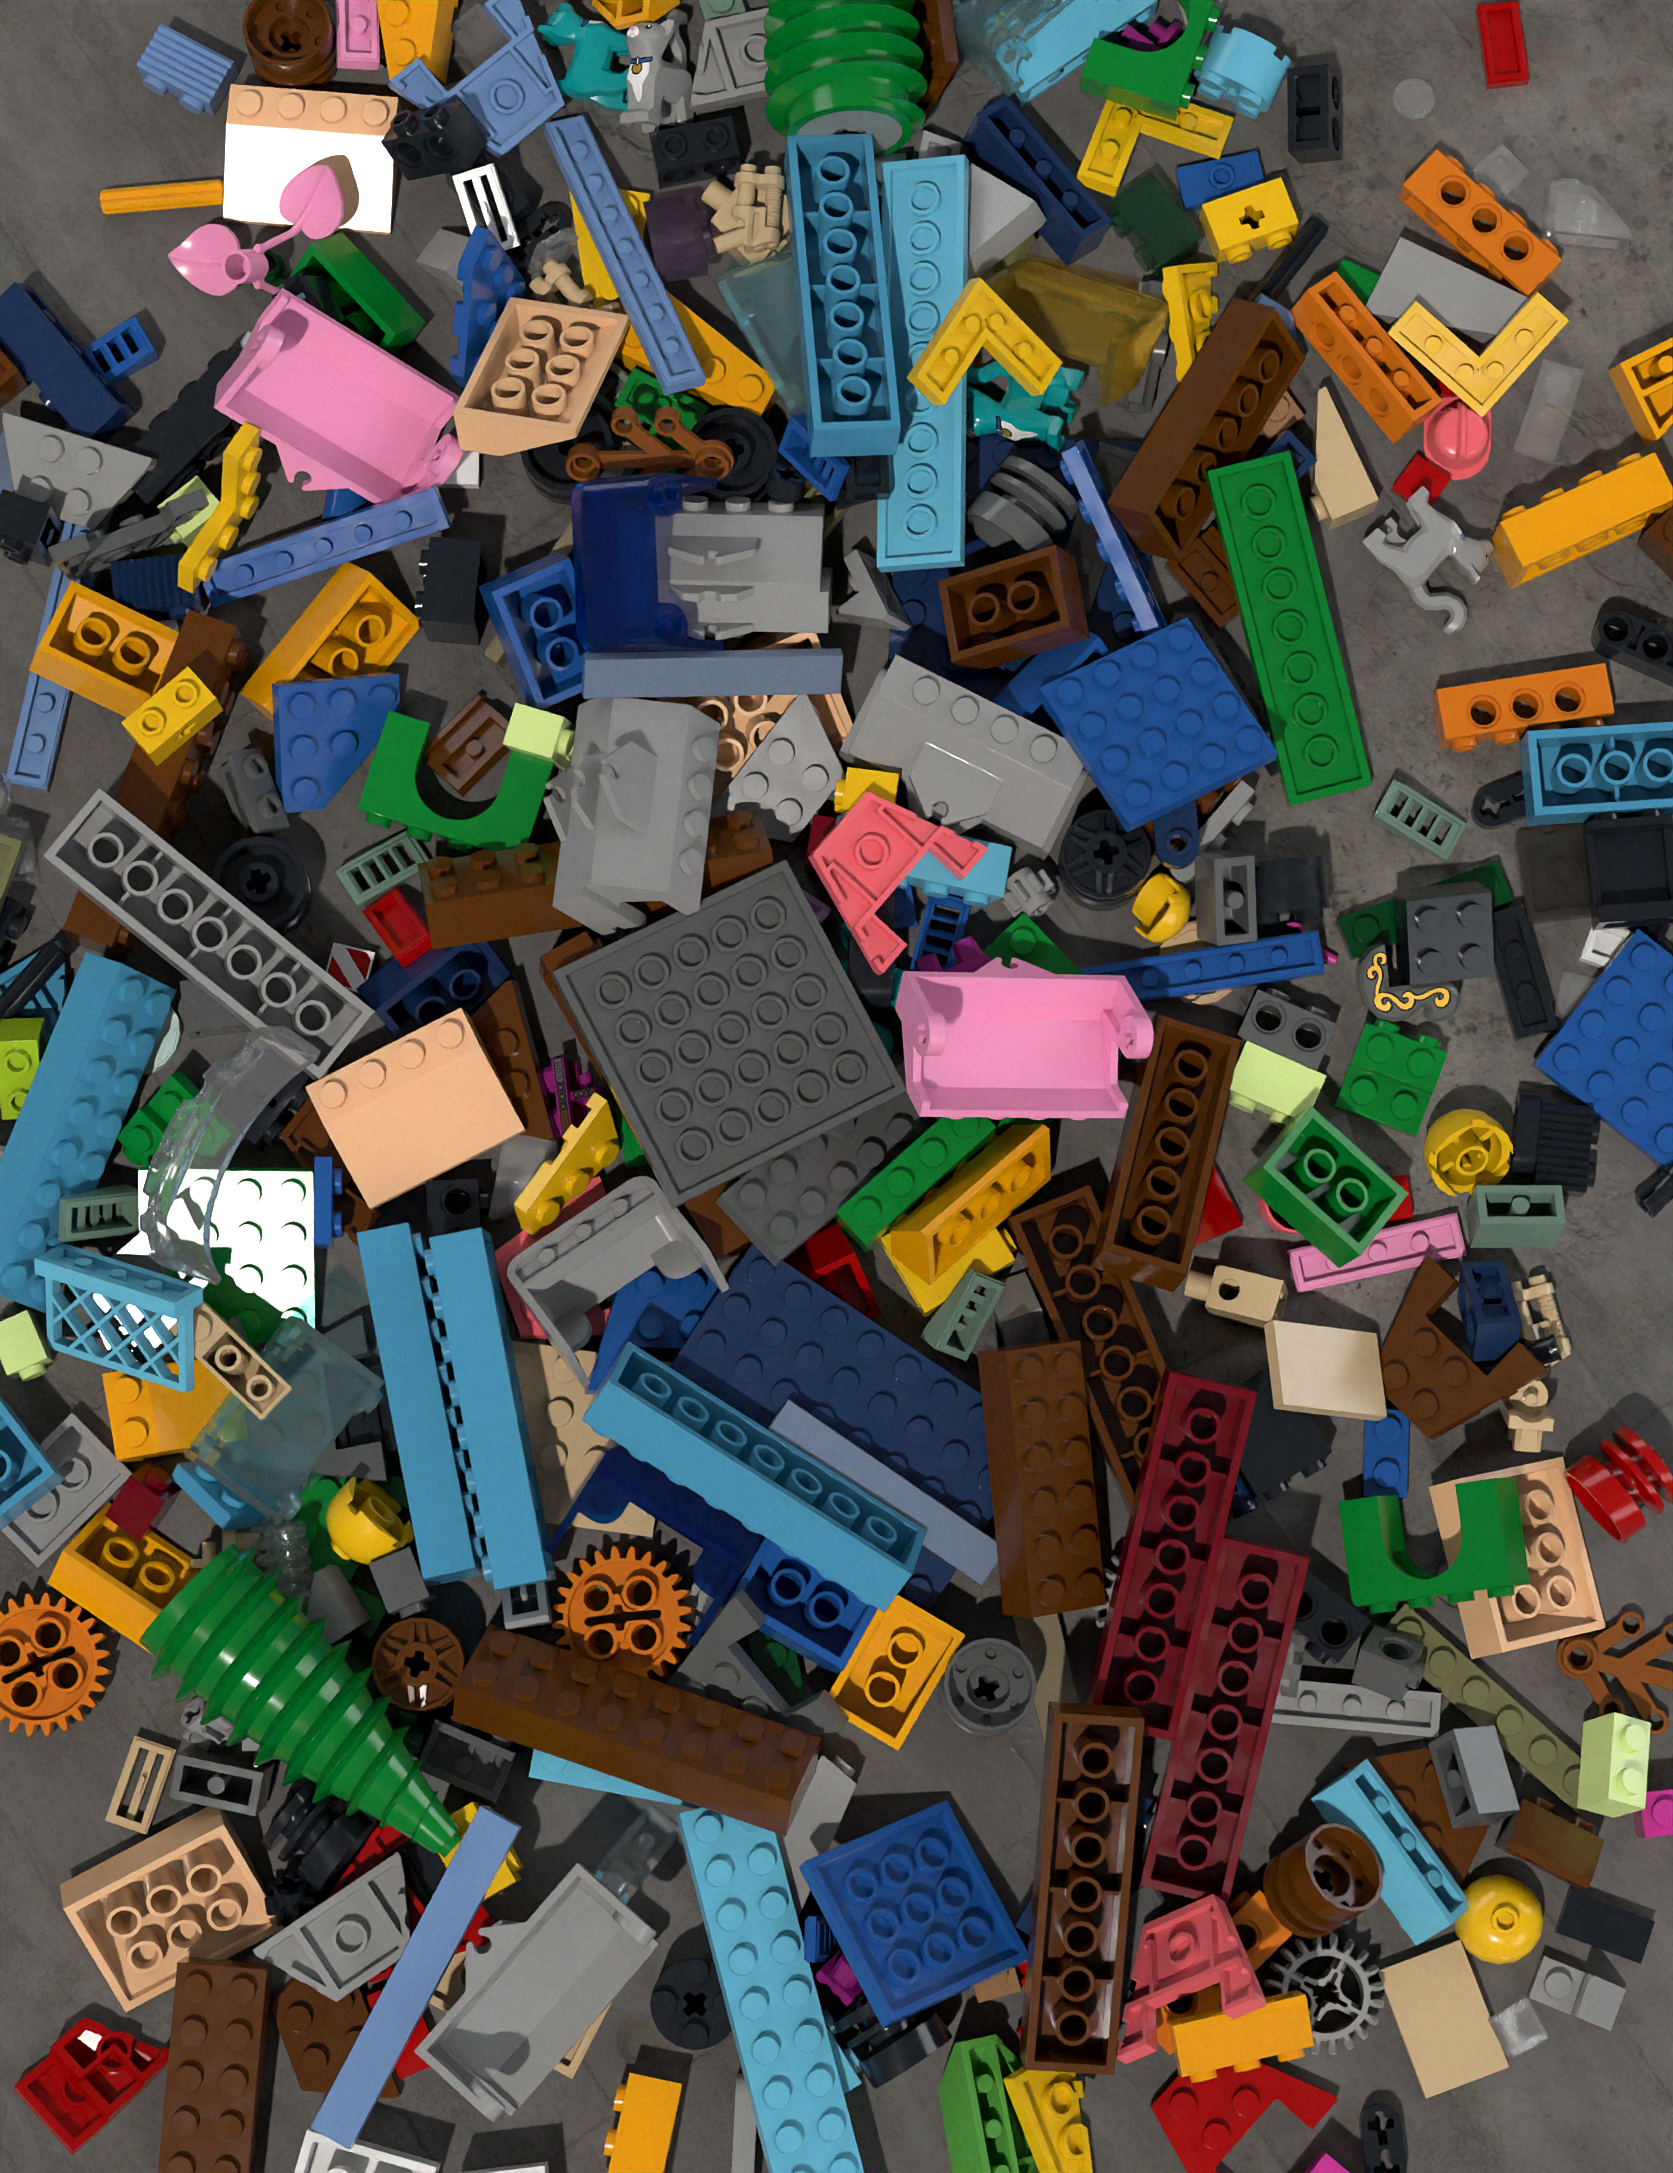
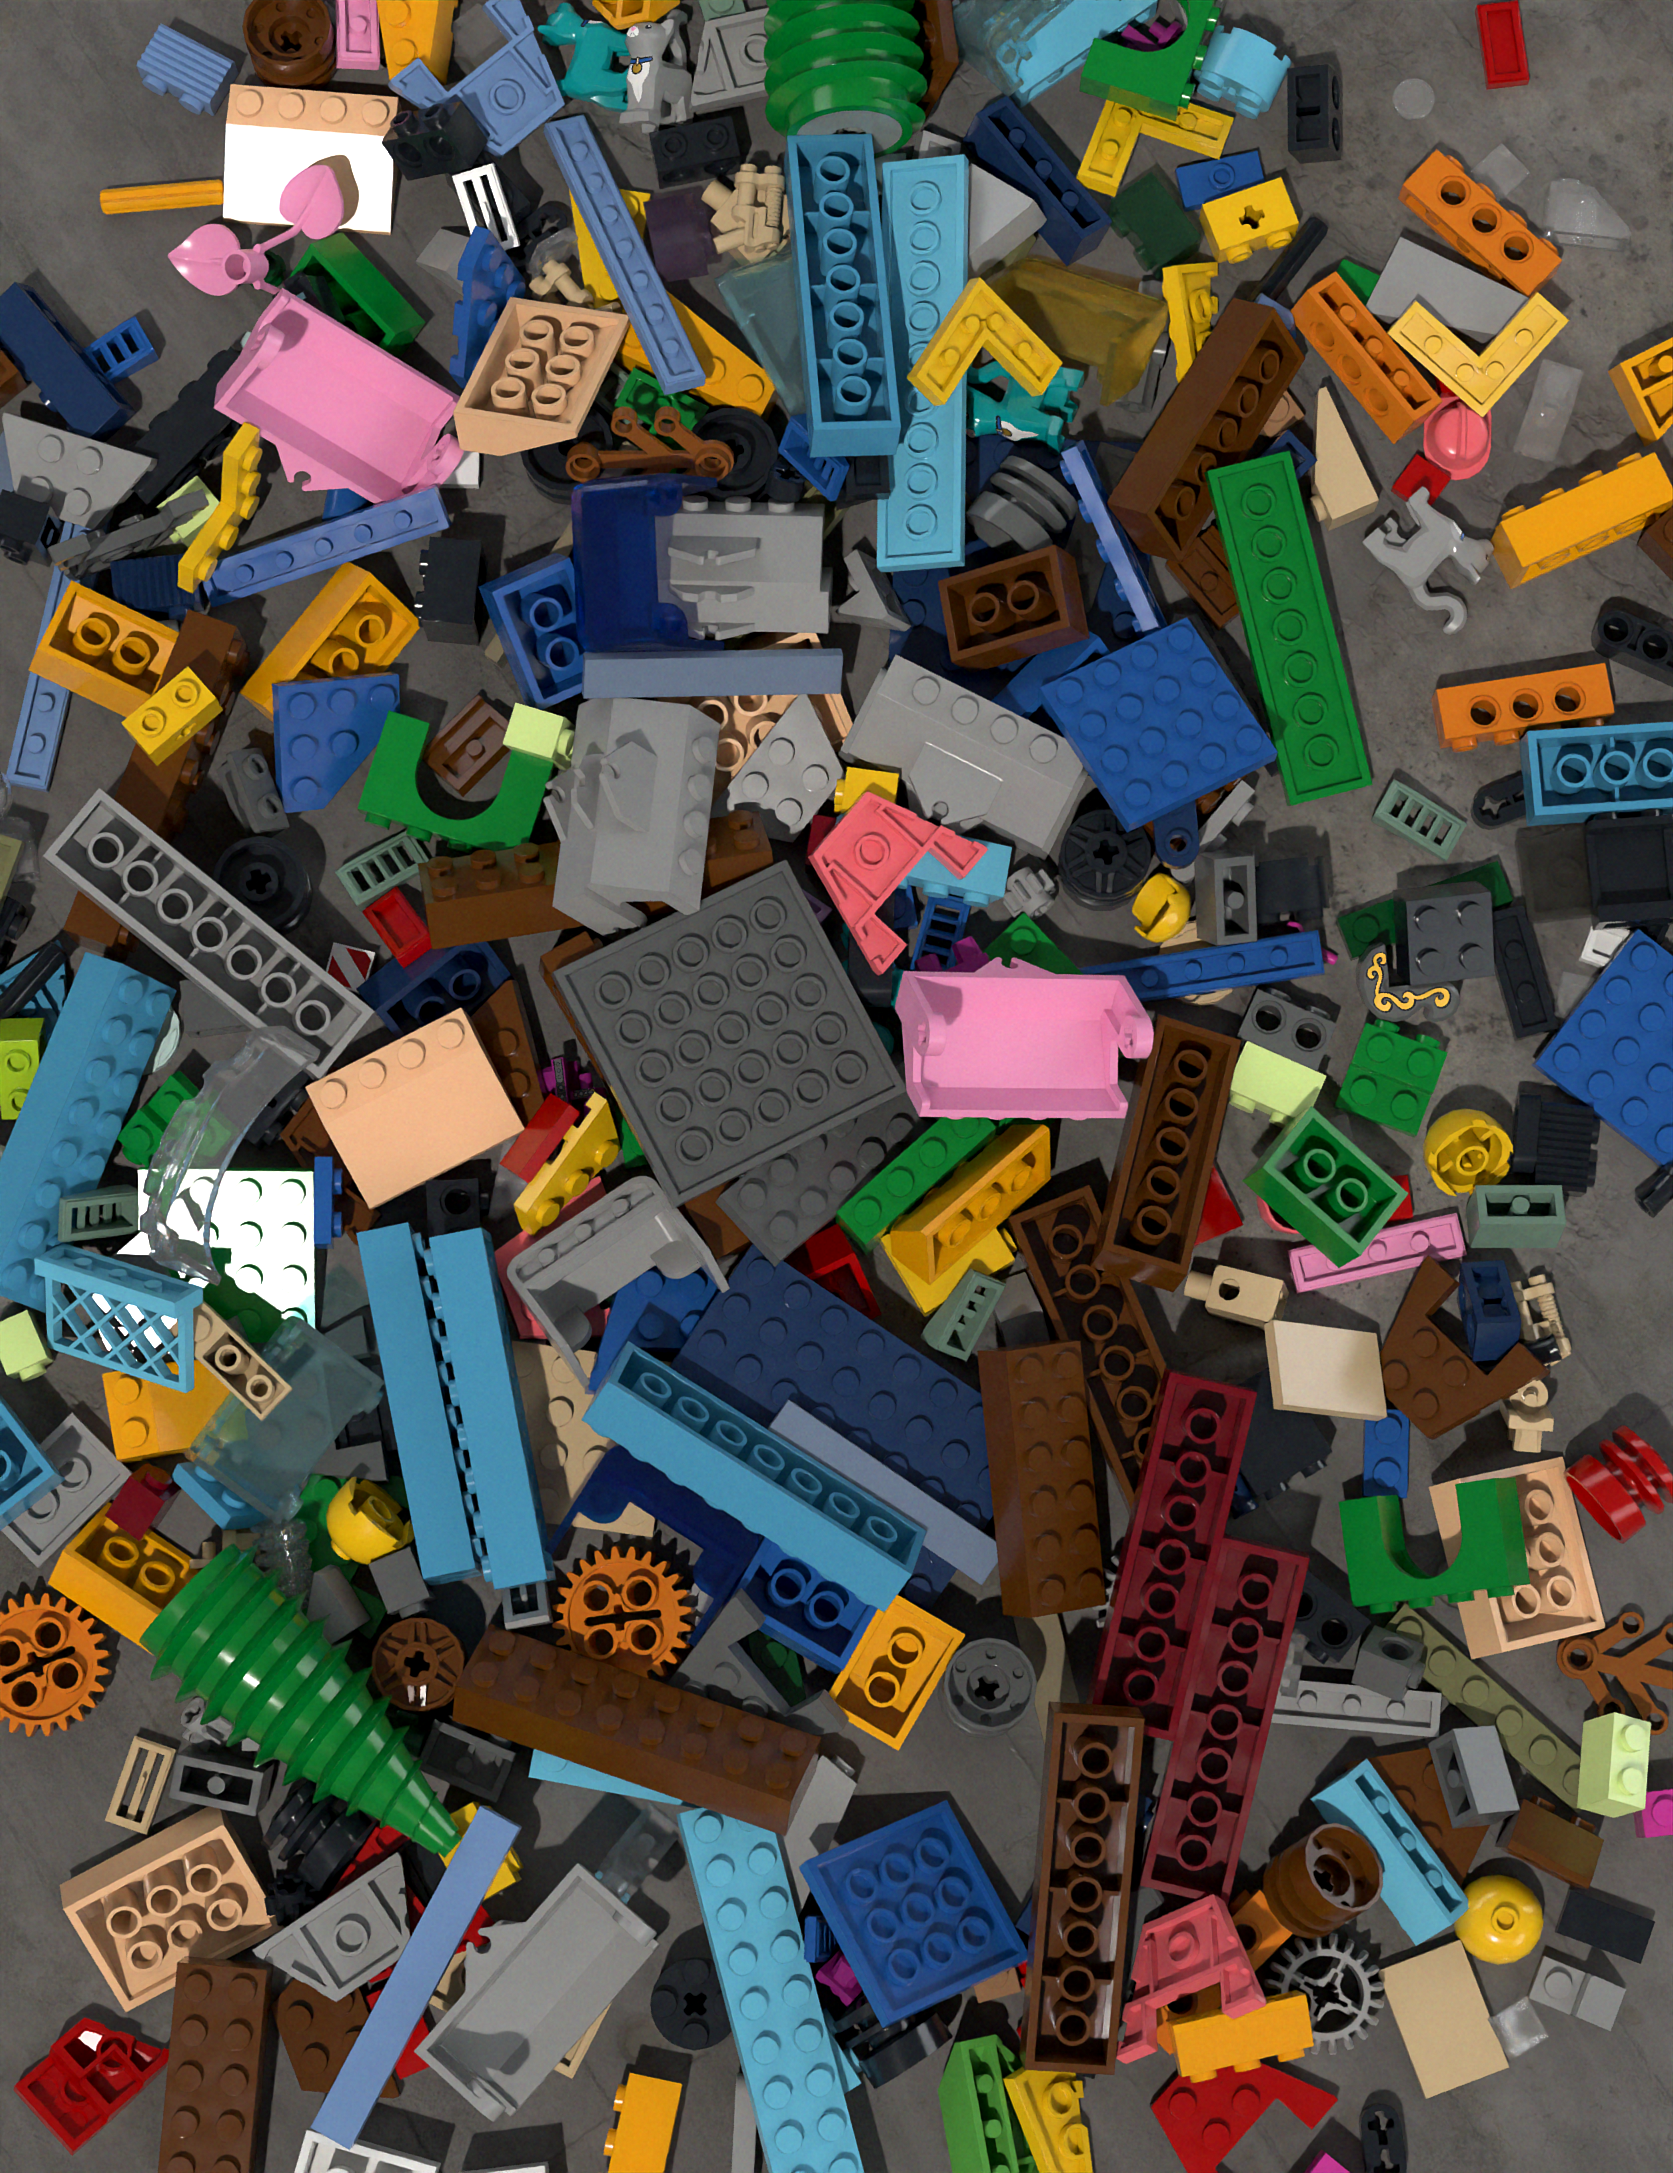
none -> red tile [499,1093,580,1183]

